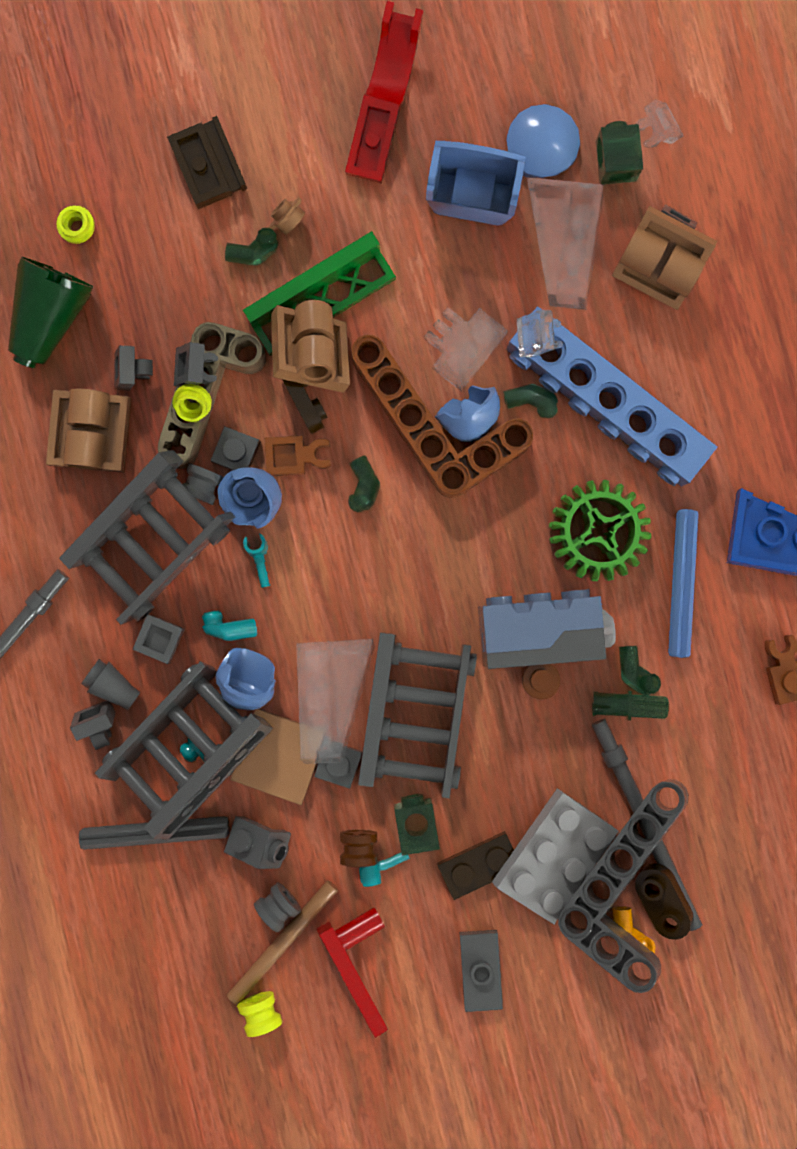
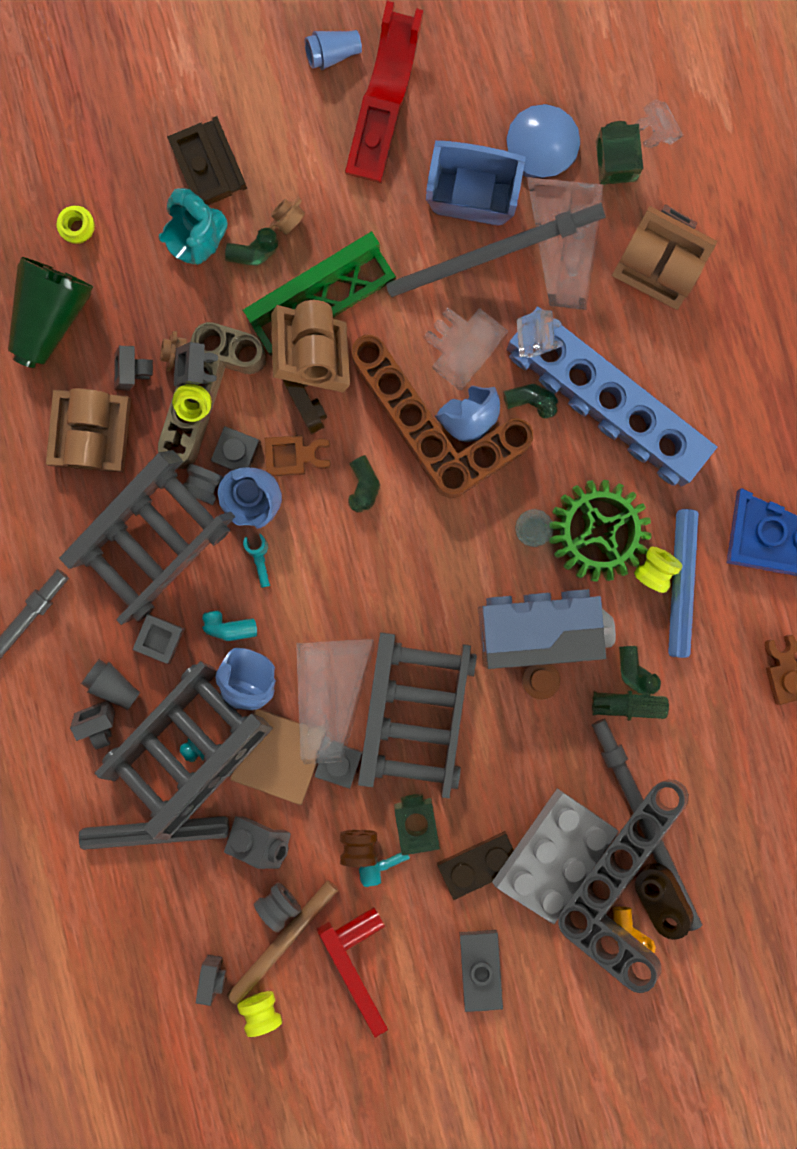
none -> teal hair [158,188,228,265]
none -> medium nougat plate [160,331,187,372]
none -> dark grey plate [195,955,227,1006]
none -> medium blue cone [304,30,362,70]
none -> dark grey bar [386,203,606,297]
none -> clear light blue plate [515,509,553,547]
none -> neon yellow wheel [634,546,683,593]

